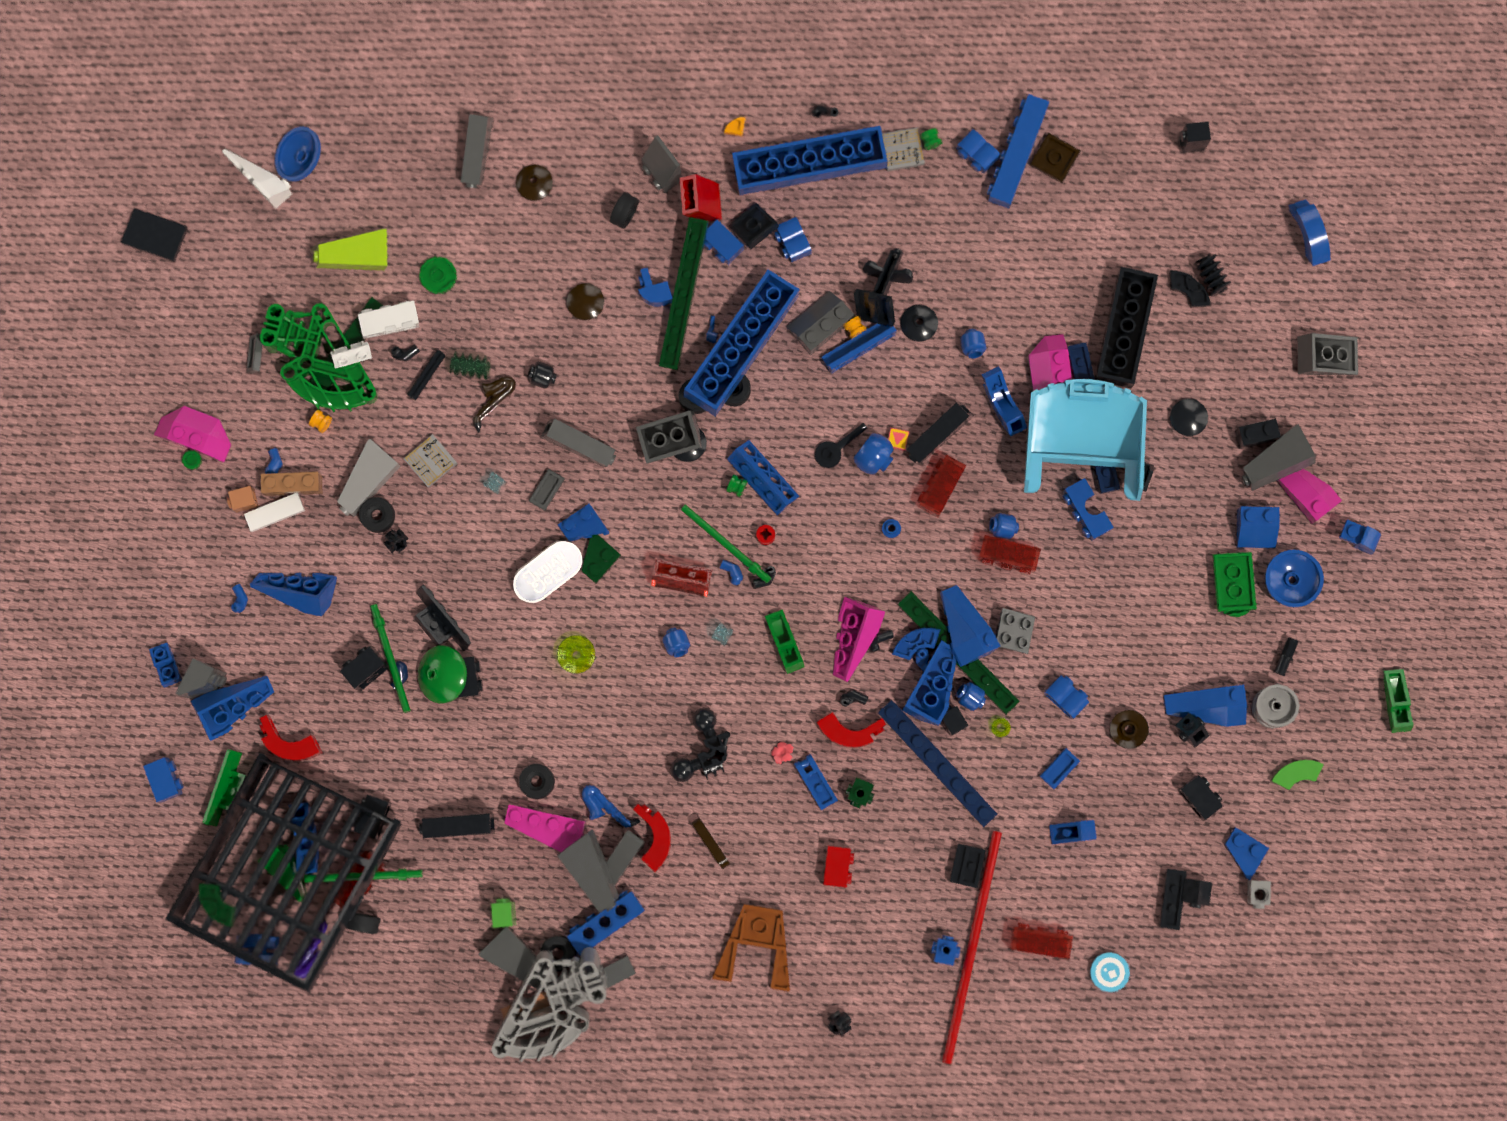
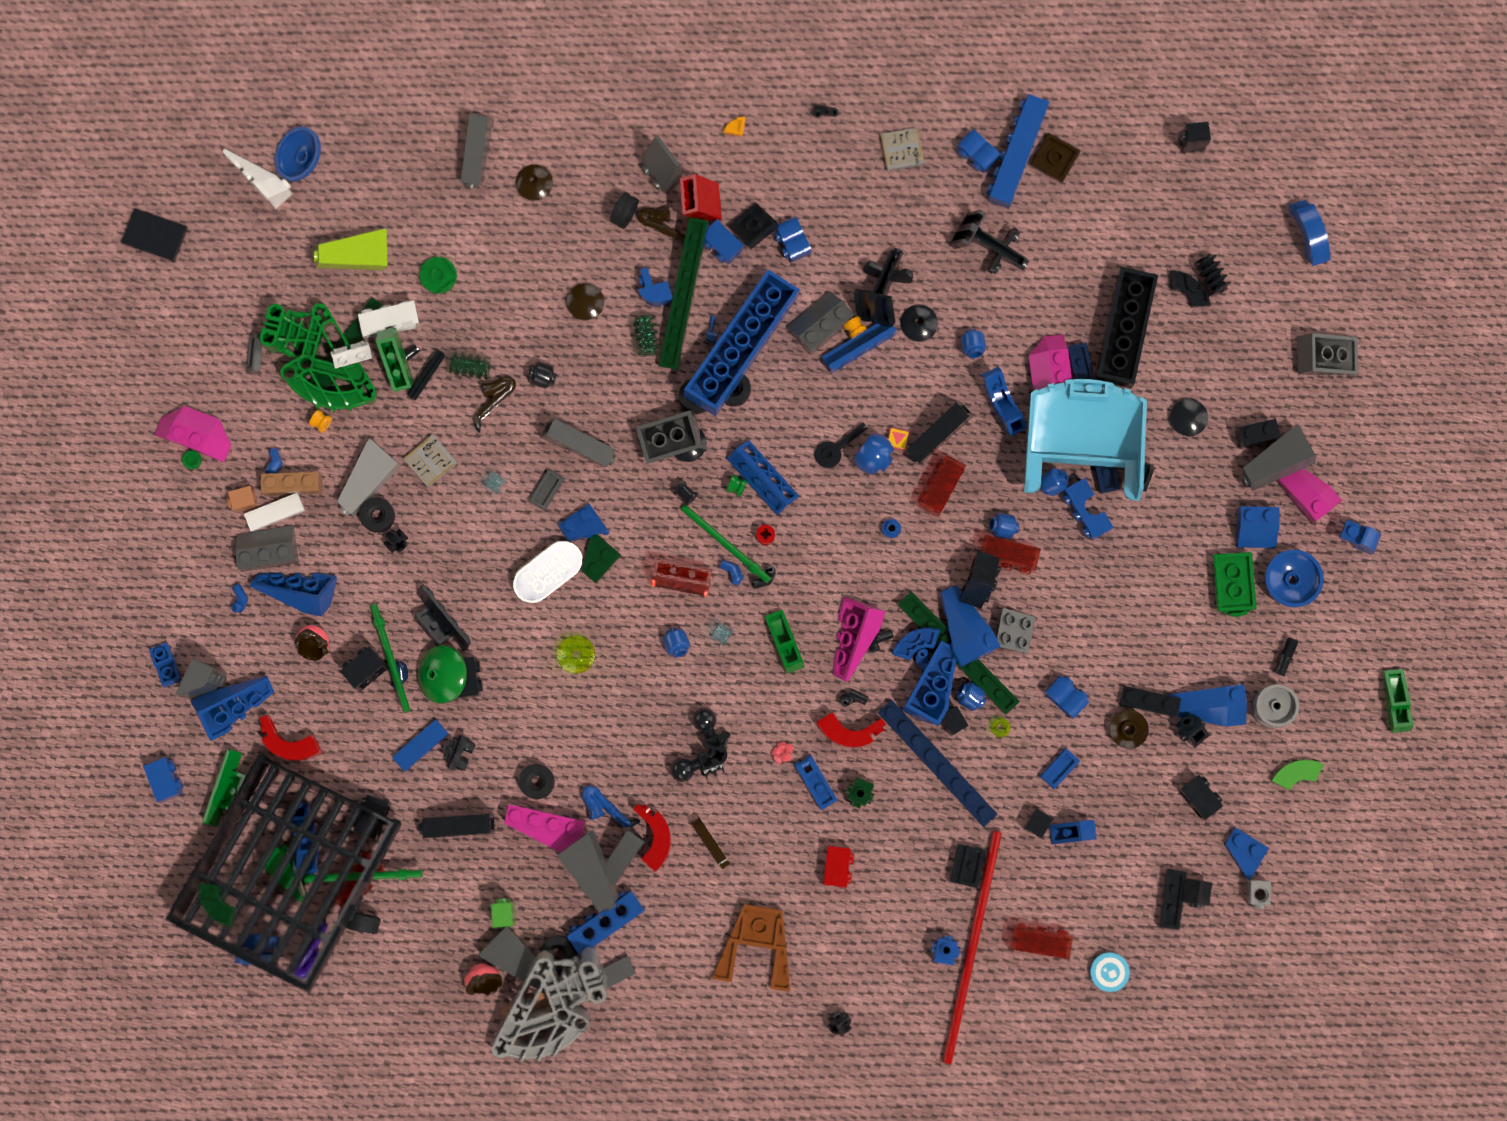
blue brick [732,126,888,195] -> none
green wheel [920,128,943,150] -> none
none -> dark grey slope [235,525,299,572]
none -> dark brown hair [294,625,329,661]
none -> green brick [376,328,413,392]
none -> blue tile [392,719,449,772]
none -> black hips [441,734,476,771]
none -> dark brown hair [464,963,503,996]
none -> clear green piece [633,315,661,357]
none -> dark brown piece [637,207,685,248]
none -> black bush [673,481,699,506]
none -> black piece [949,210,1029,274]
none -> black brick [959,550,1001,609]
none -> black panel [1024,808,1054,838]
none -> blue head [1040,468,1069,496]
none -> black plate [1120,686,1181,718]

